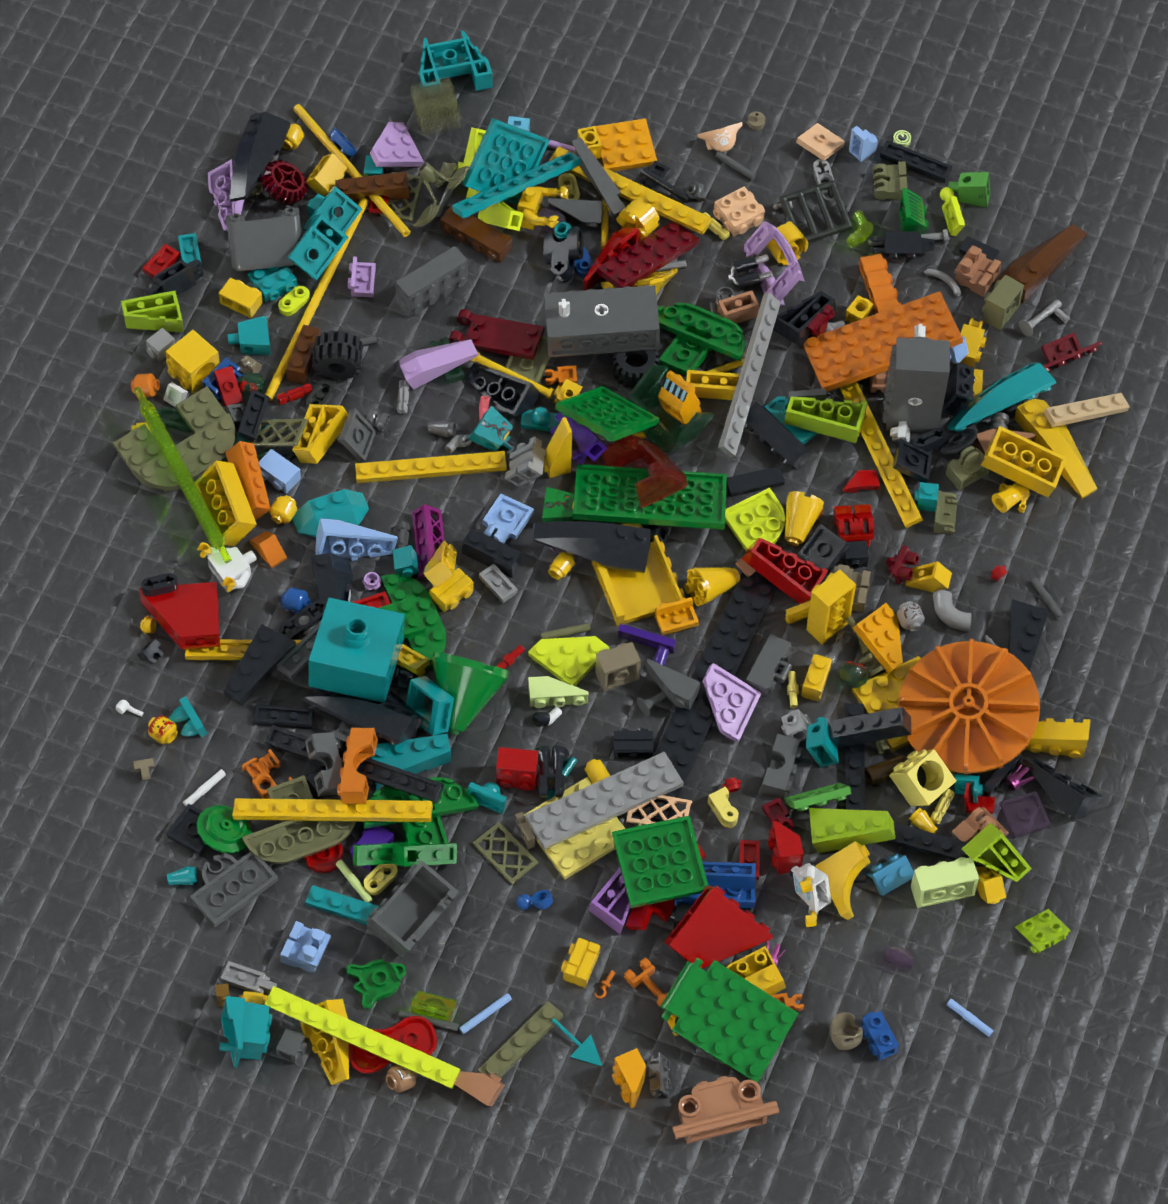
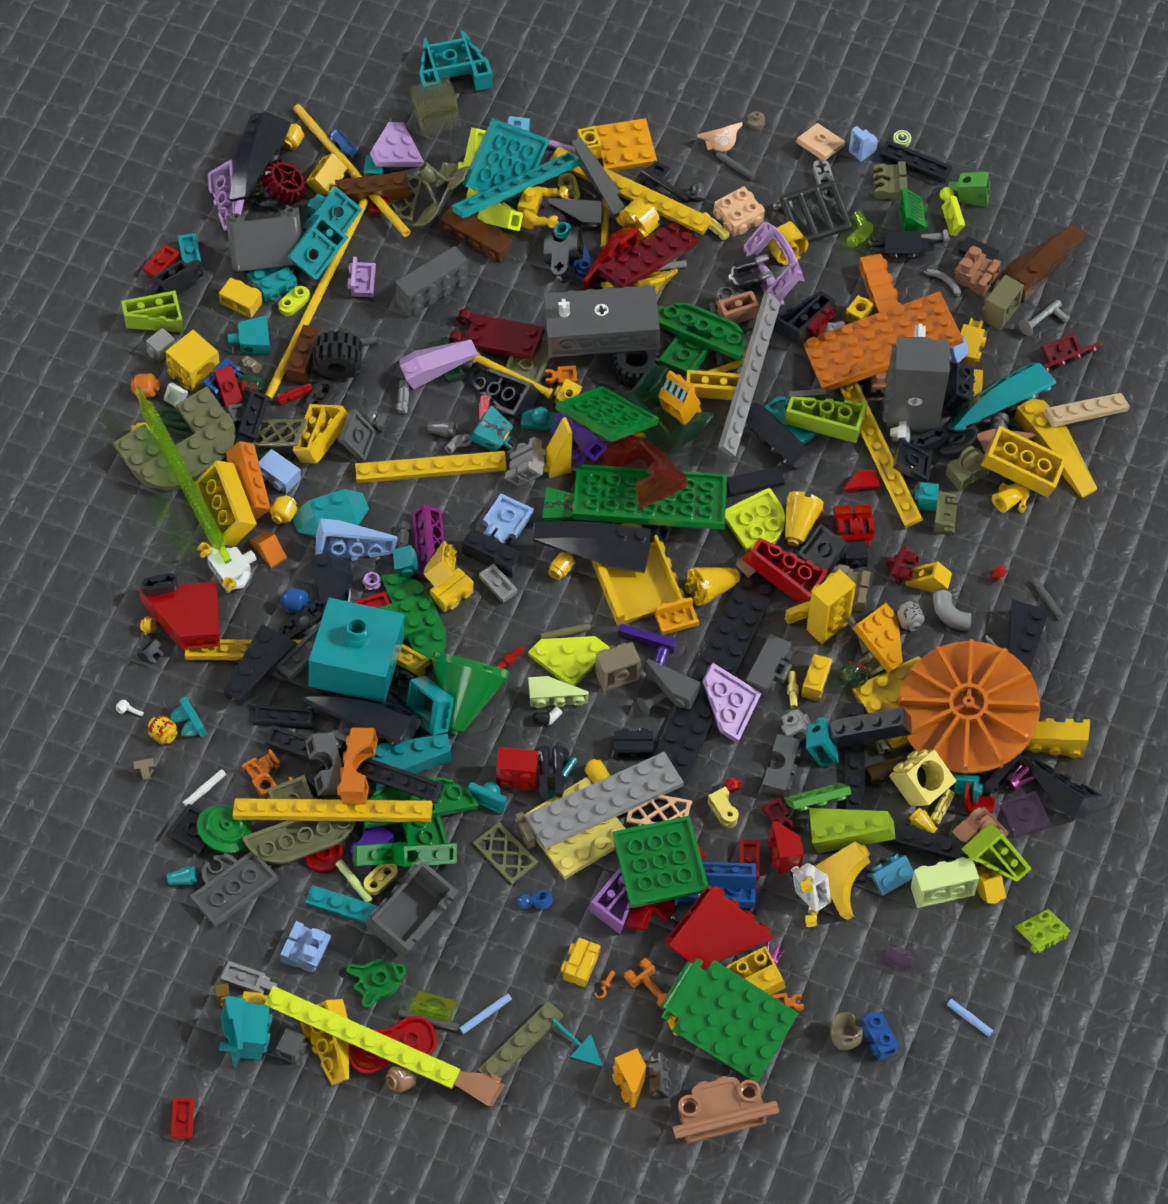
none -> red plate [171,1098,195,1140]

